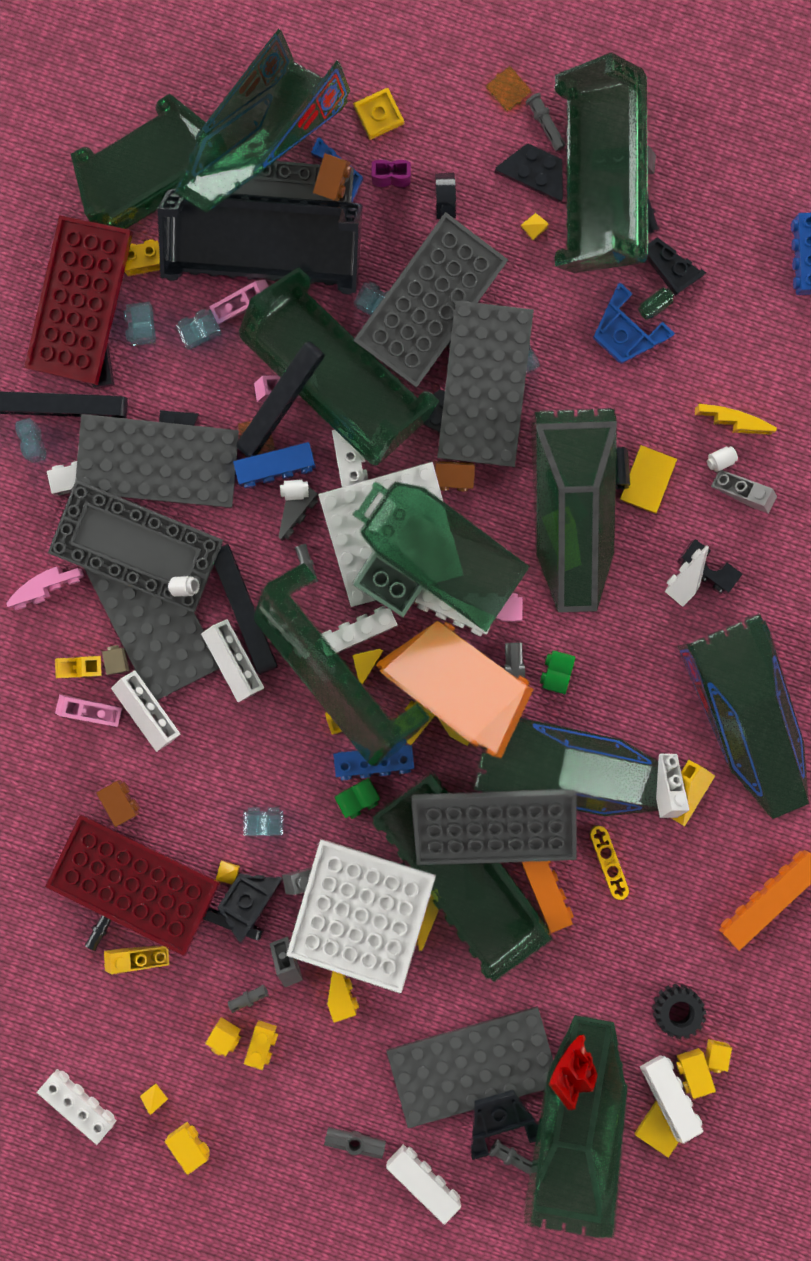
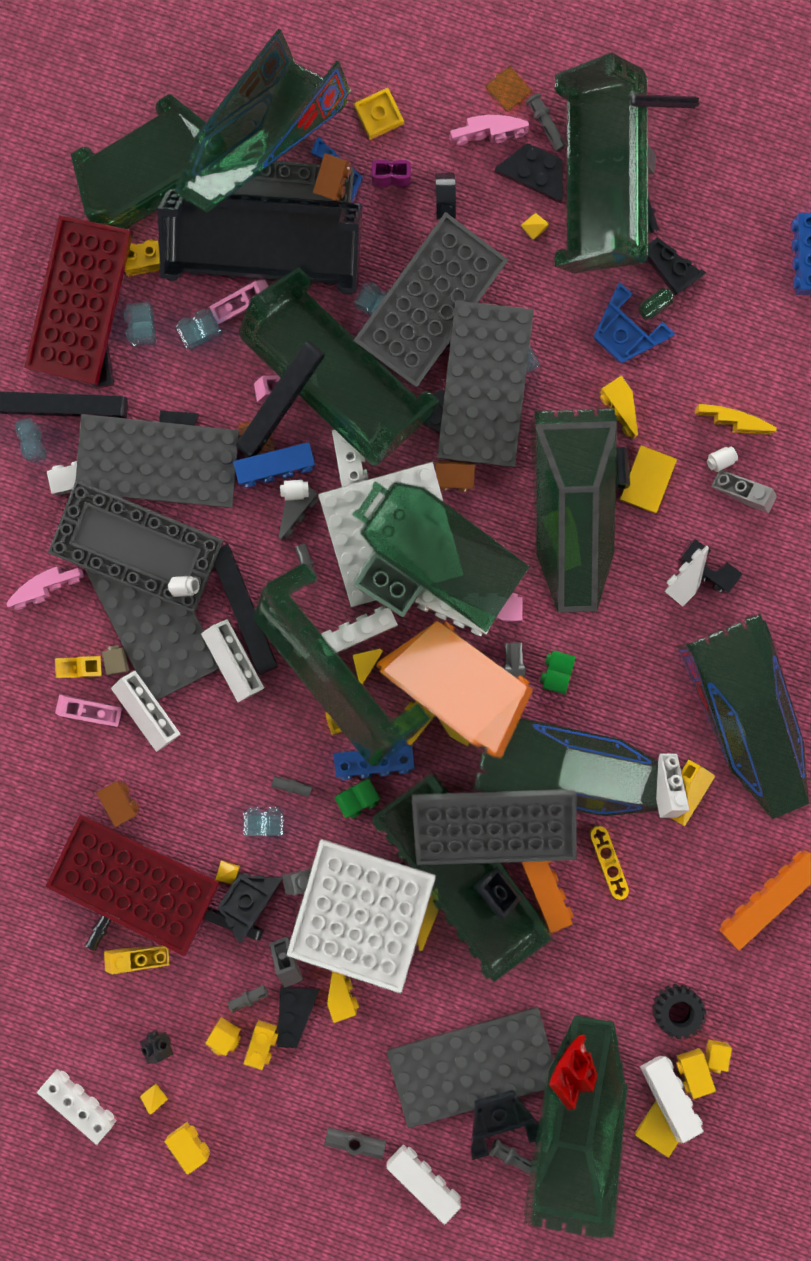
none -> black brick [140,1030,174,1064]
none -> dark grey pin [271,775,312,798]
none -> black wing [277,986,320,1048]
none -> bright pink slope [450,115,529,146]
none -> black slope [473,867,522,920]
none -> yellow slope [600,376,638,440]
none -> black axle [629,94,700,108]

